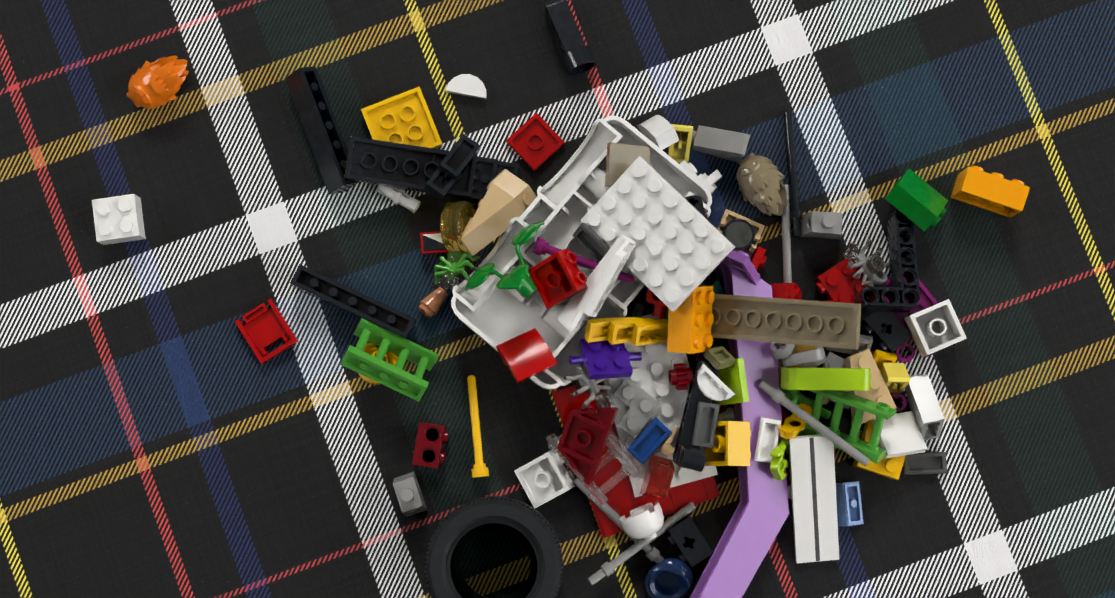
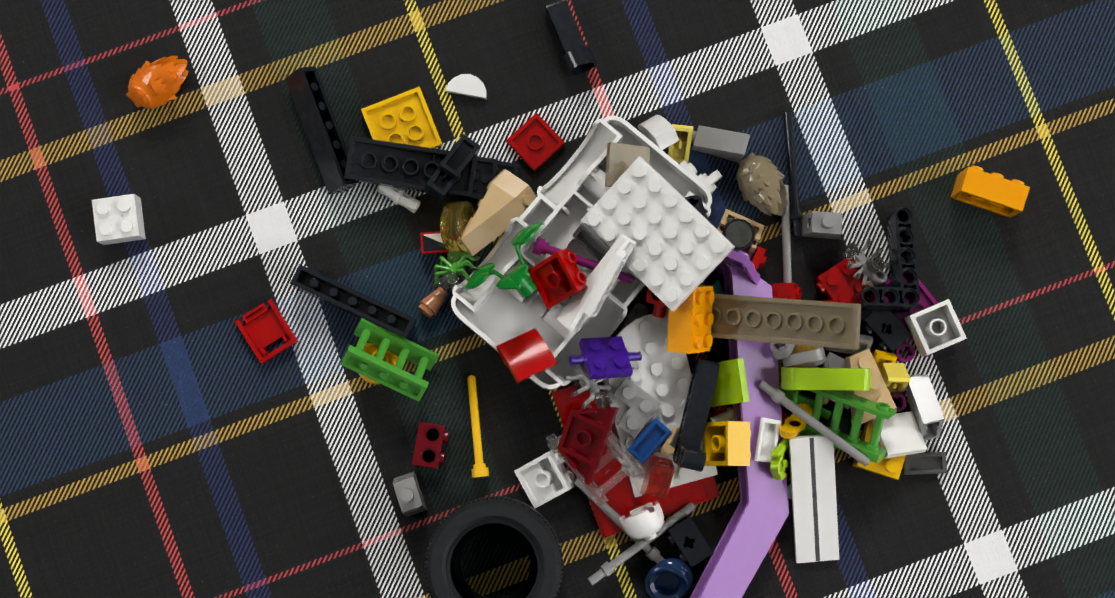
yellow slope [584,317,668,346] -> none
dark red gear [668,363,693,391] -> none
dark grey tile [692,402,720,448] -> none
white tile [697,364,735,401] -> none
olive plate [704,346,736,370] -> none
medium blue slope [836,481,864,526] -> none
green brick [885,169,948,231] -> none

